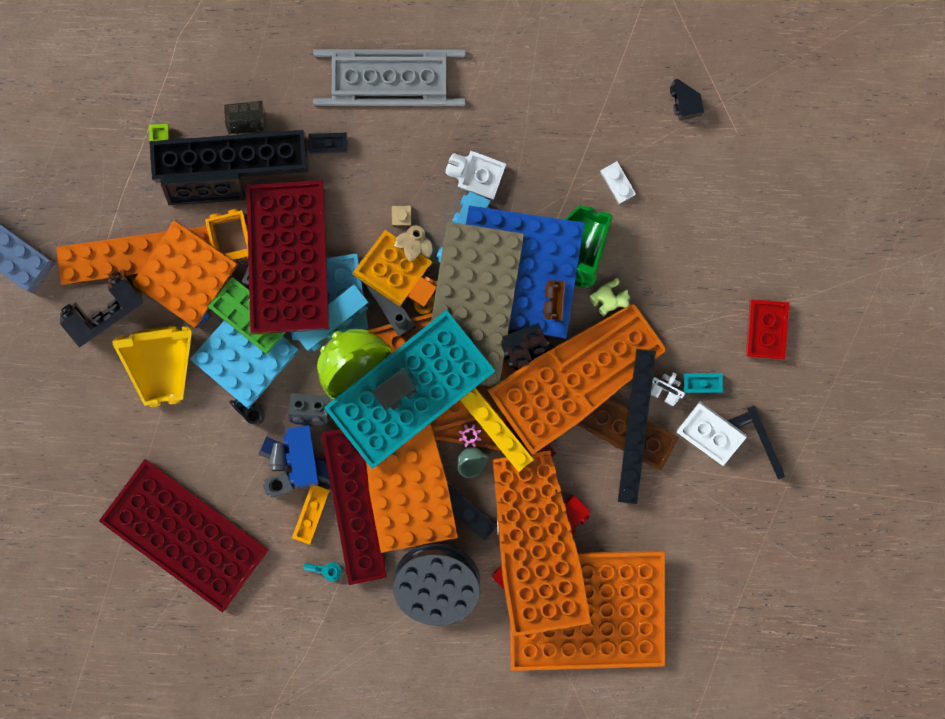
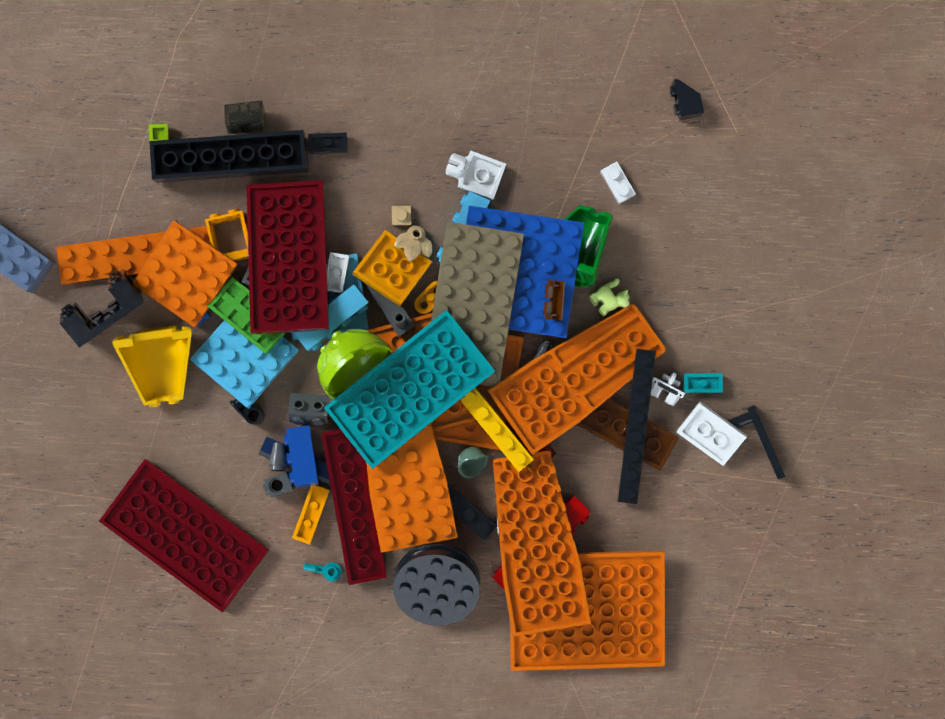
black plate [161,172,245,206] -> none
light grey piece [313,49,465,106] -> none
clear smoke brick [372,367,421,411] -> none
orange brick [408,276,436,308] -> none
bright pink gear [459,424,481,447] -> none
black plate [501,323,549,370] -> none
red plate [746,299,789,360] -> none
none -> white plate [327,252,350,294]

